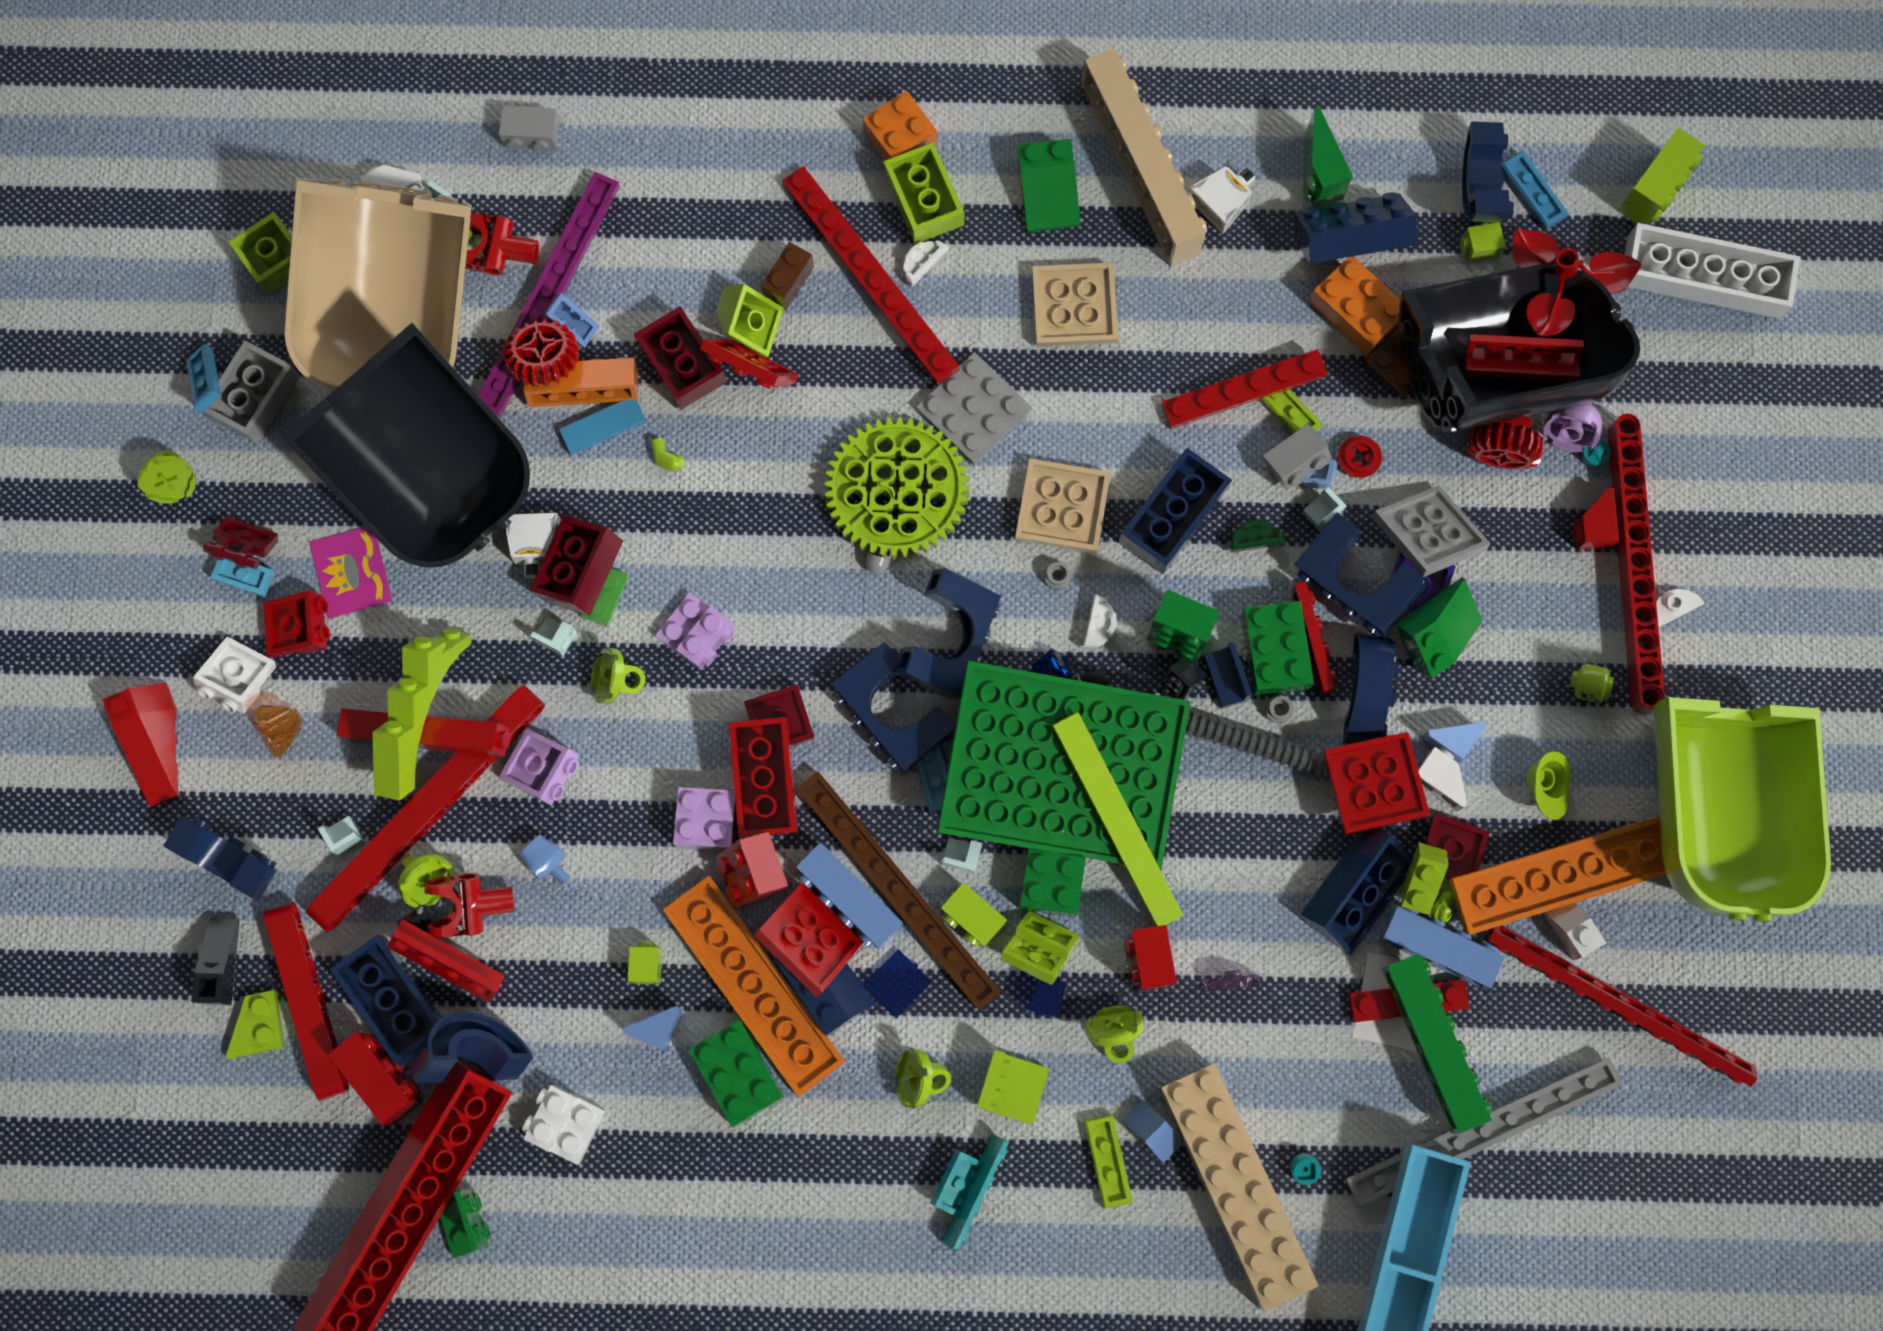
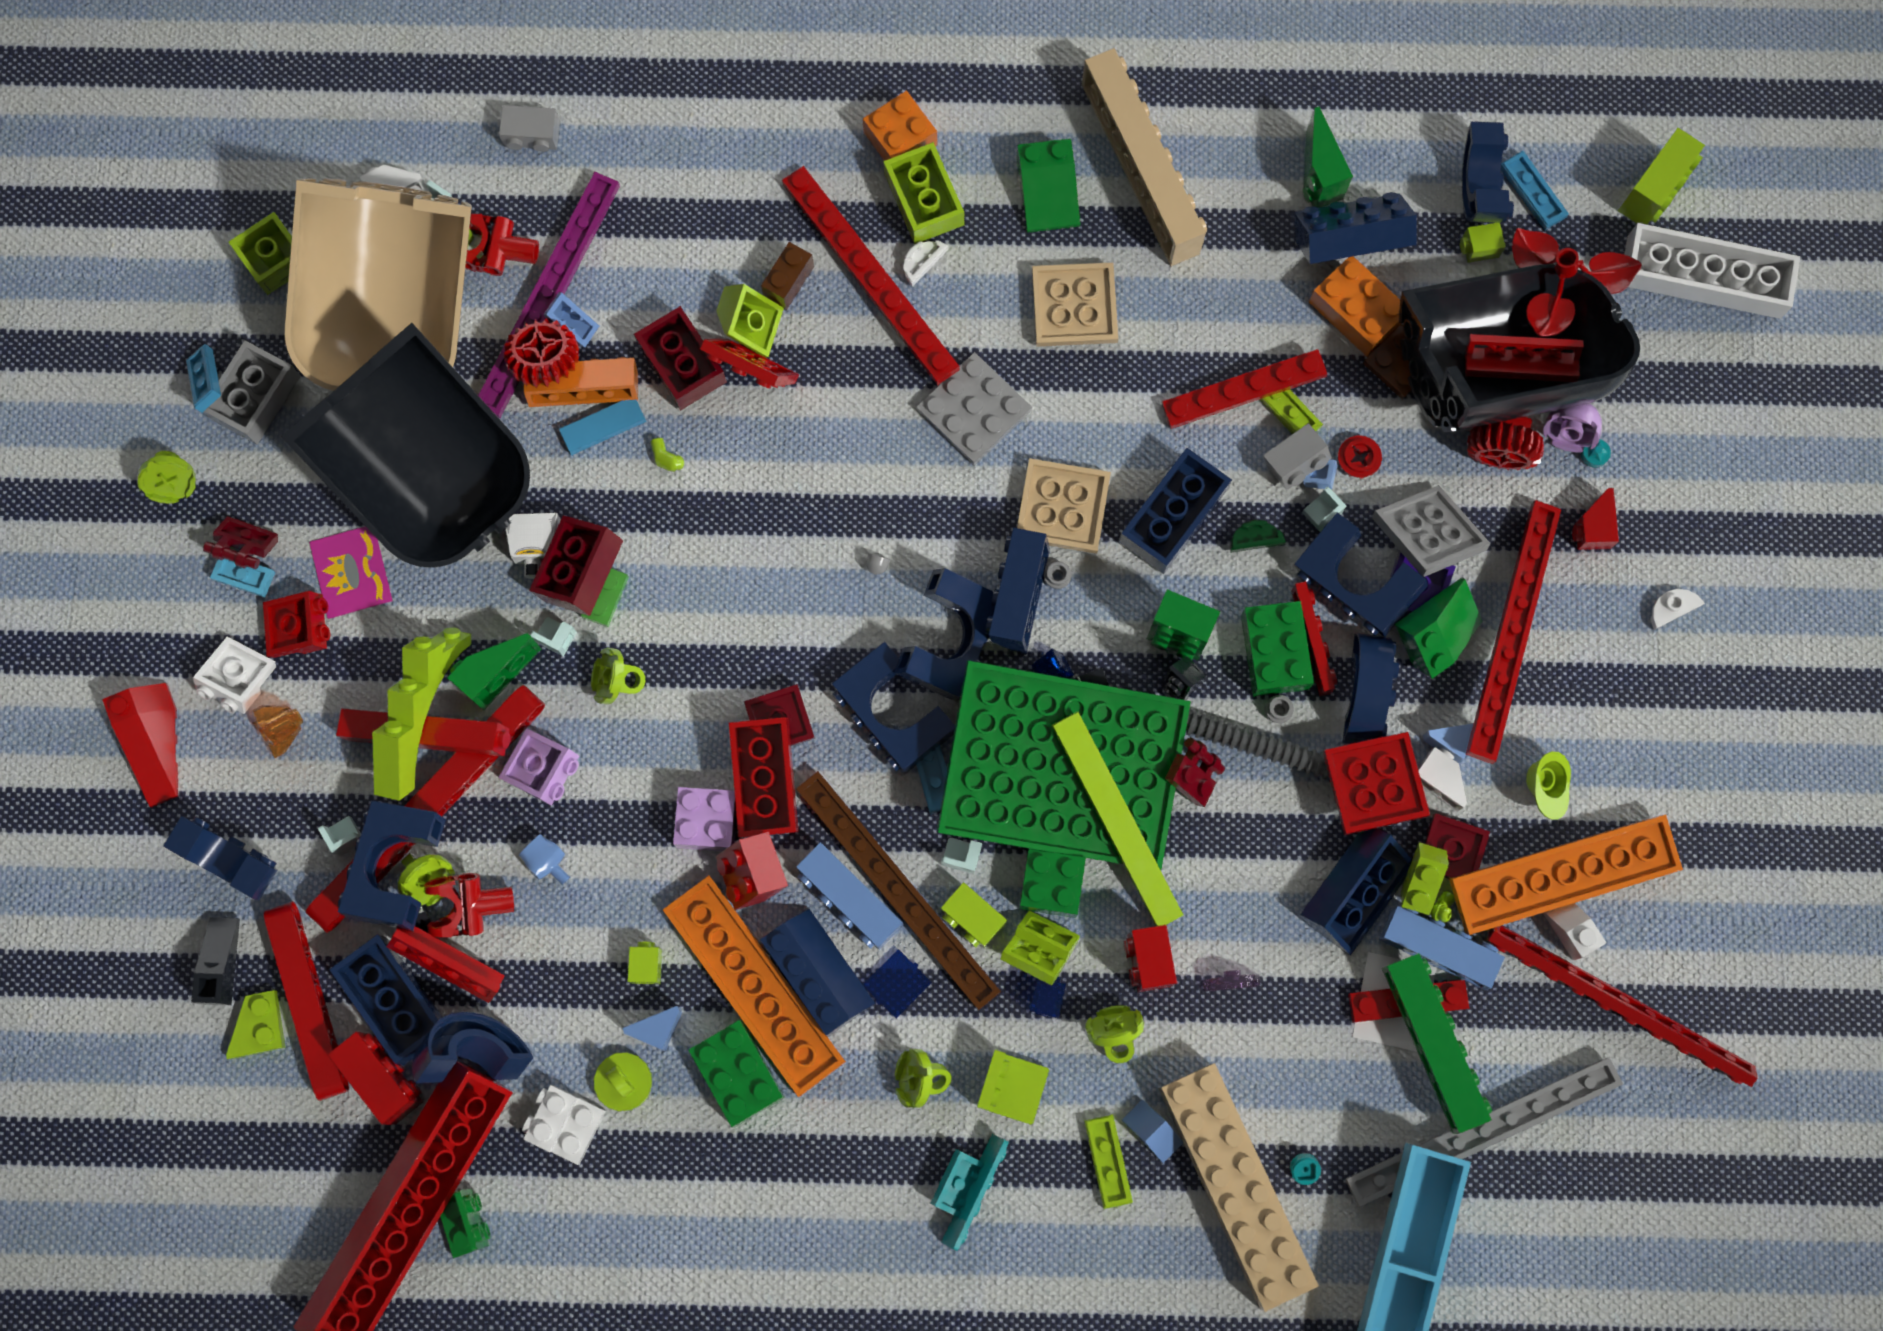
lavender plate [655,592,734,670] -> none
red plate [754,882,864,997] -> none
lime gear [824,417,969,560] -> none
white plate [1082,594,1116,649] -> none
white torso [1189,167,1255,234] -> none
dark blue panel [1203,642,1252,709] -> none
lime head [1570,664,1614,704] -> none
red beam [1608,413,1665,714] -> none
lime cylinder [1653,697,1831,922] -> none
none -> dark blue arch [338,801,446,931]
none -> green slope [447,633,541,710]
none -> lime tile [594,1052,653,1111]
none -> dark blue slope [986,528,1050,655]
none -> dark red plate [1165,737,1225,807]
none -> red plate [1465,500,1561,764]

